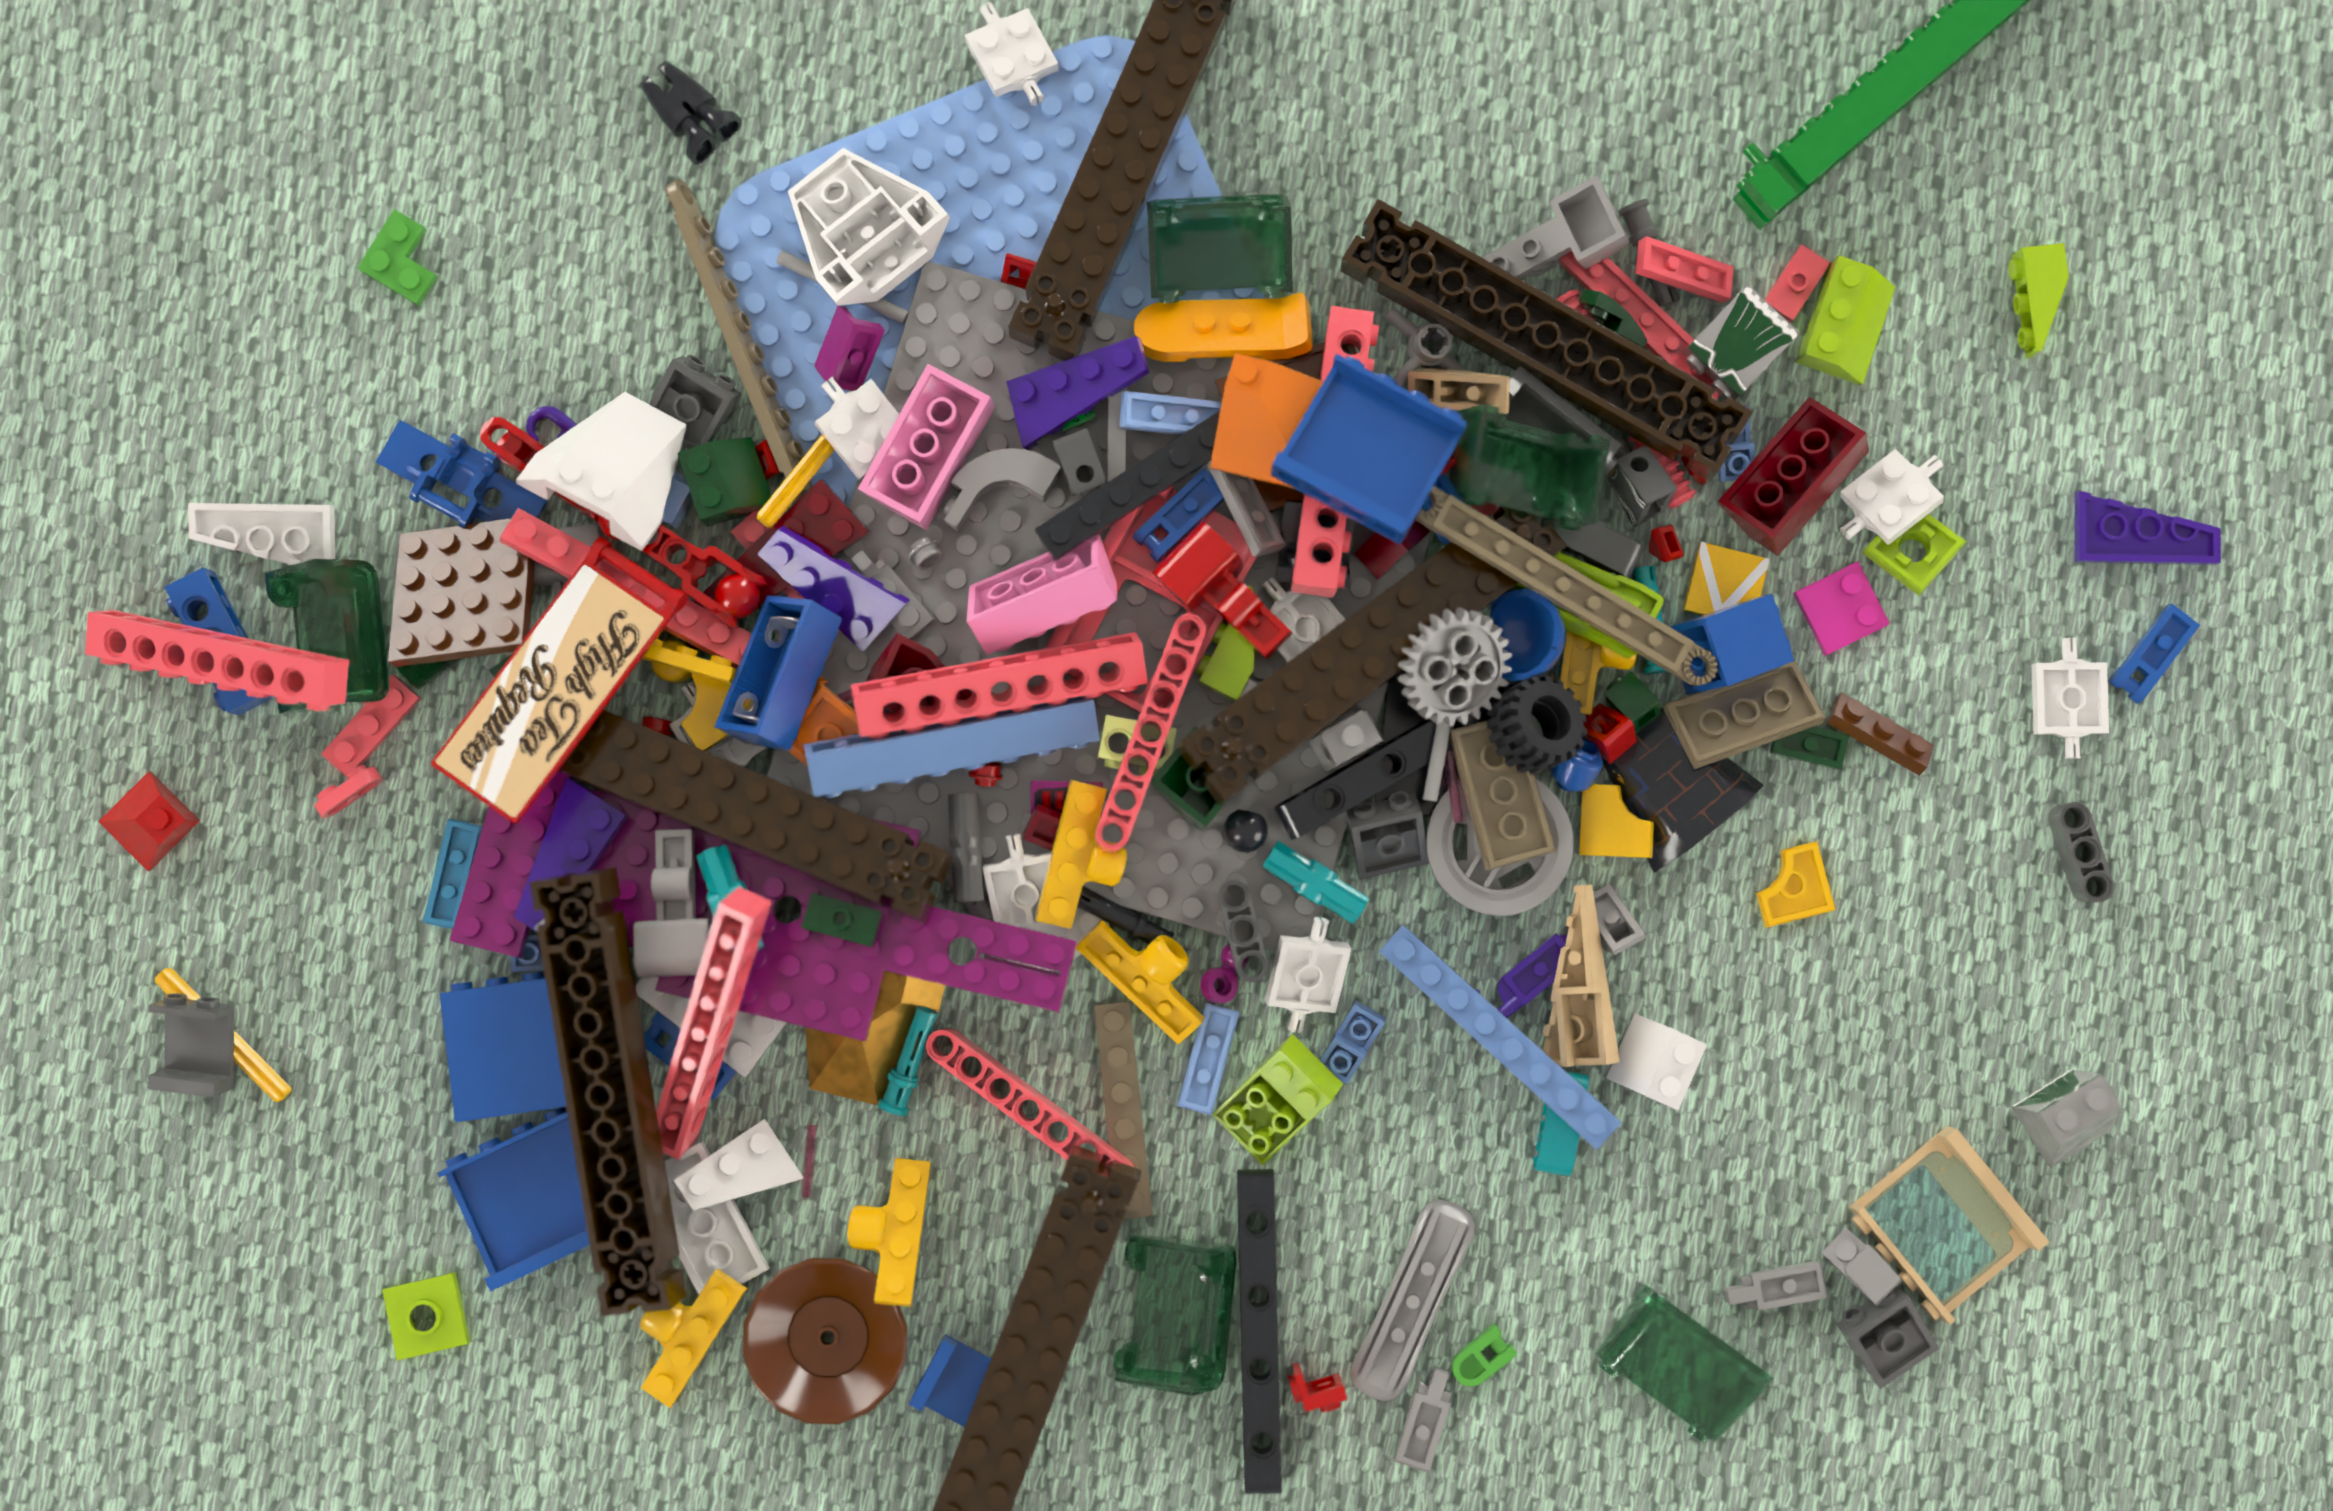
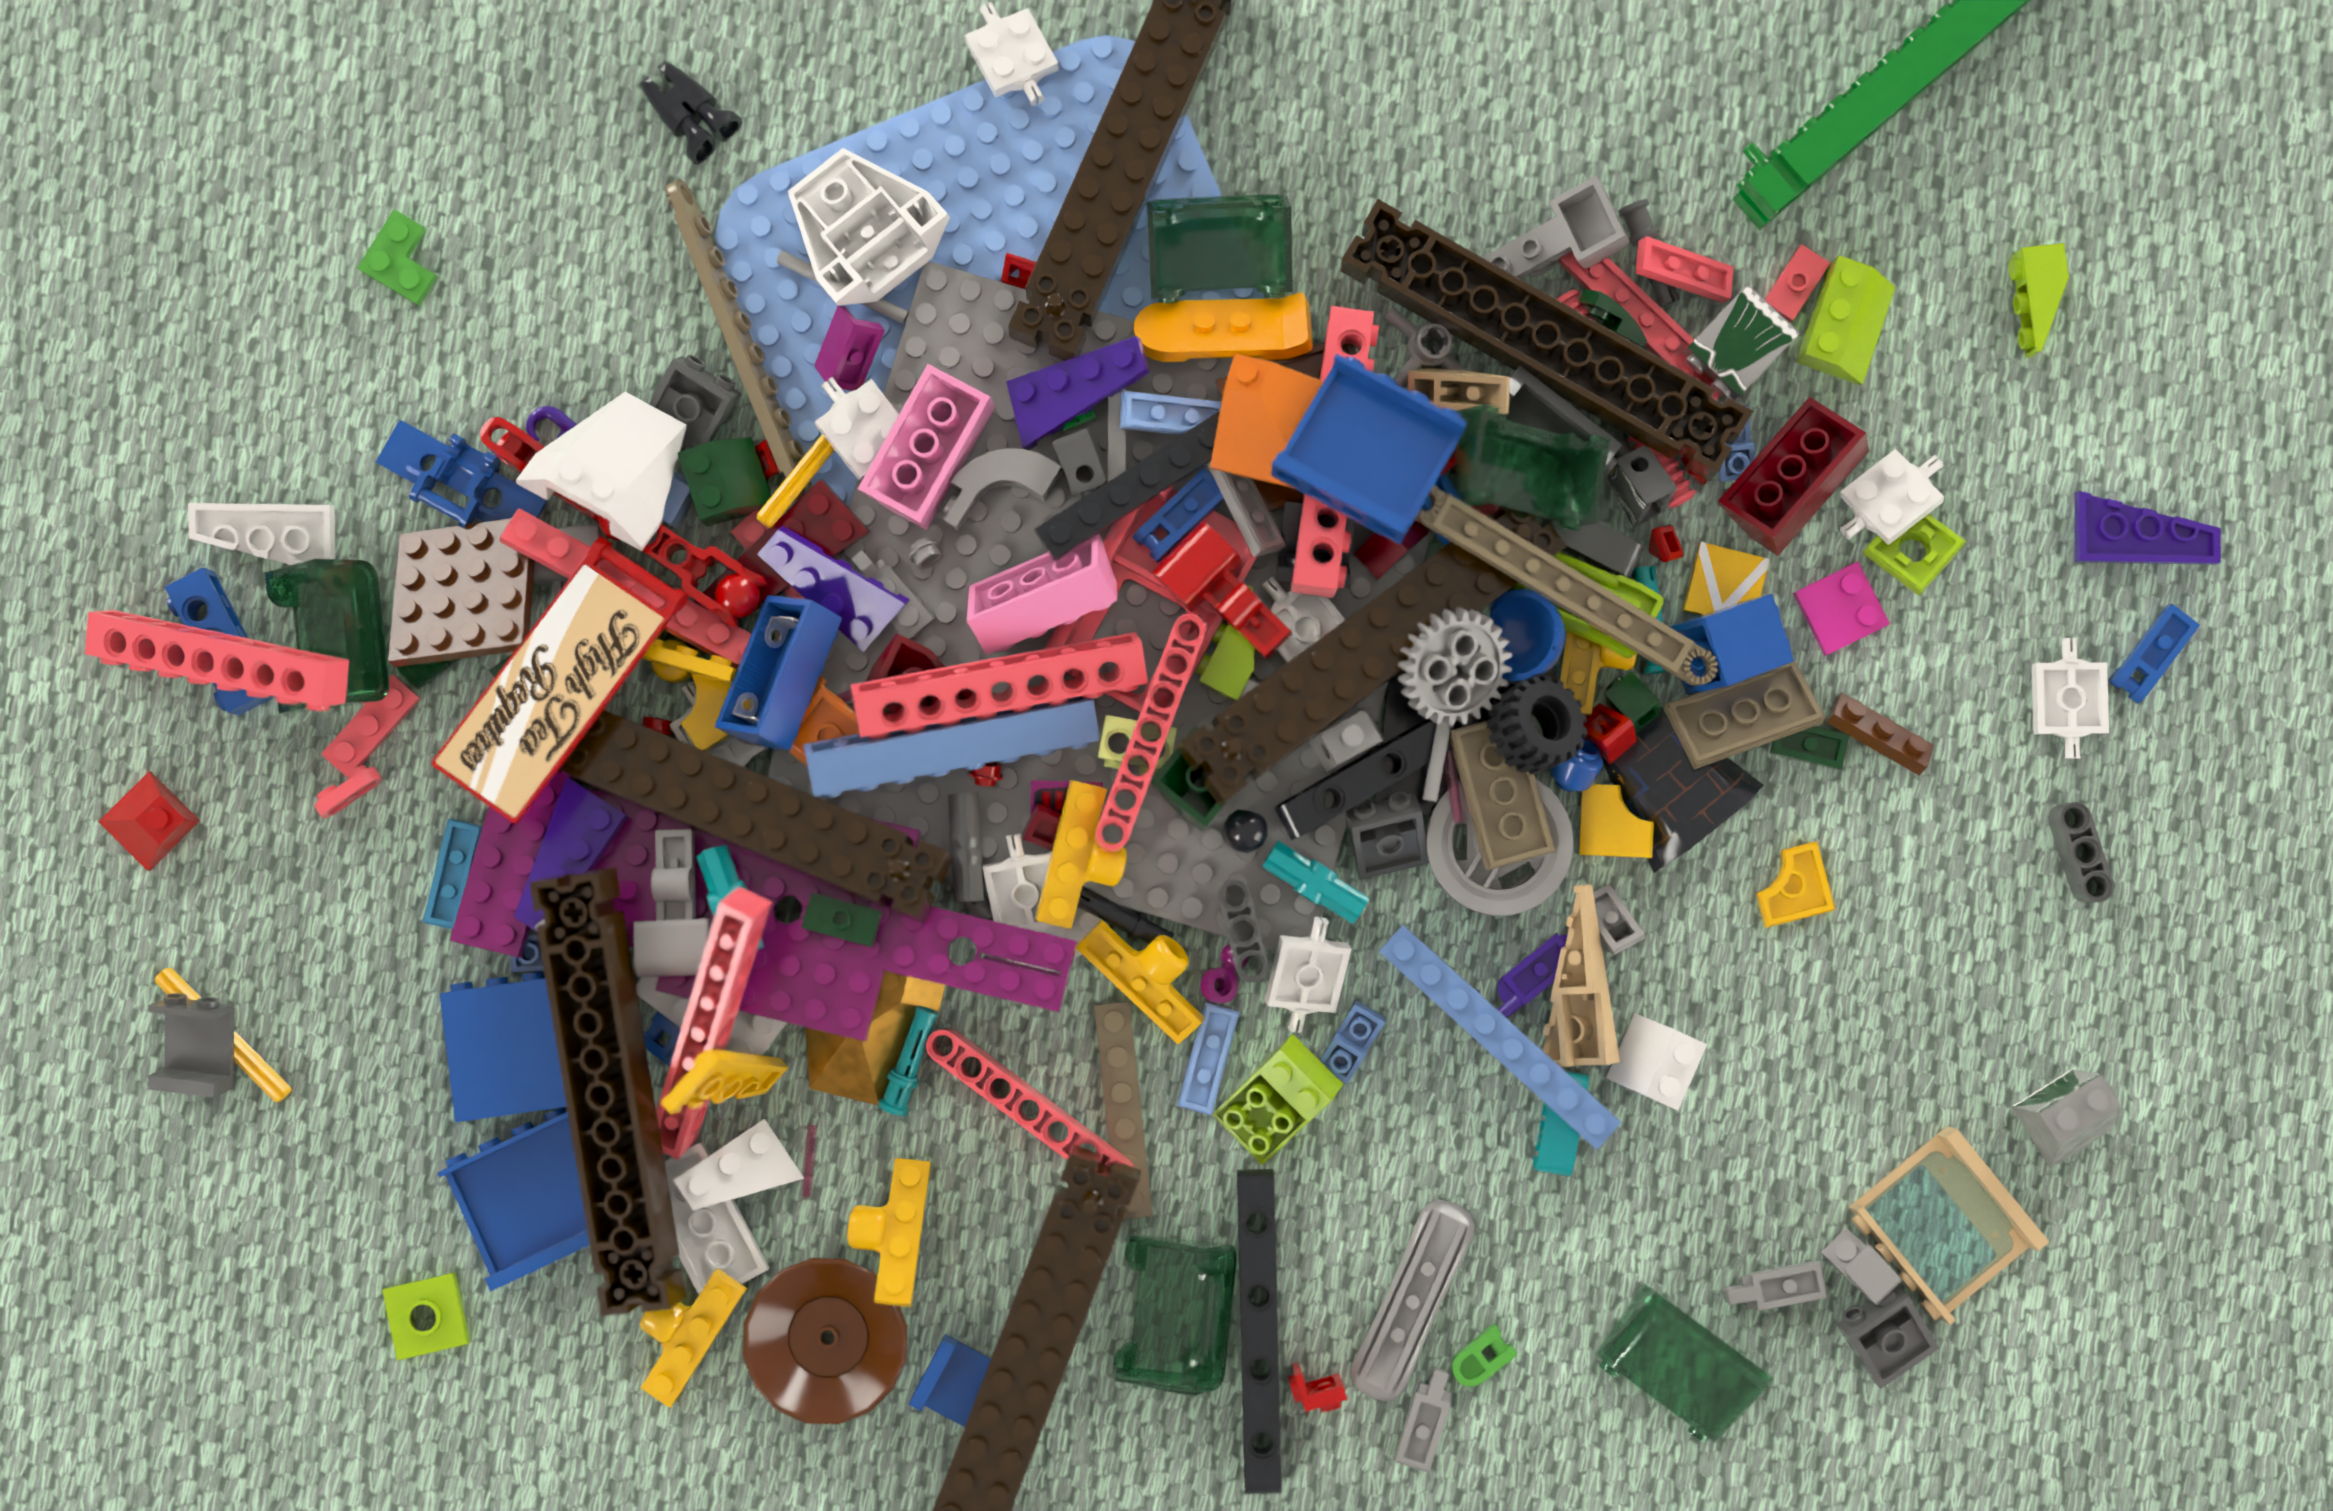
none -> yellow wing [661,1049,789,1113]

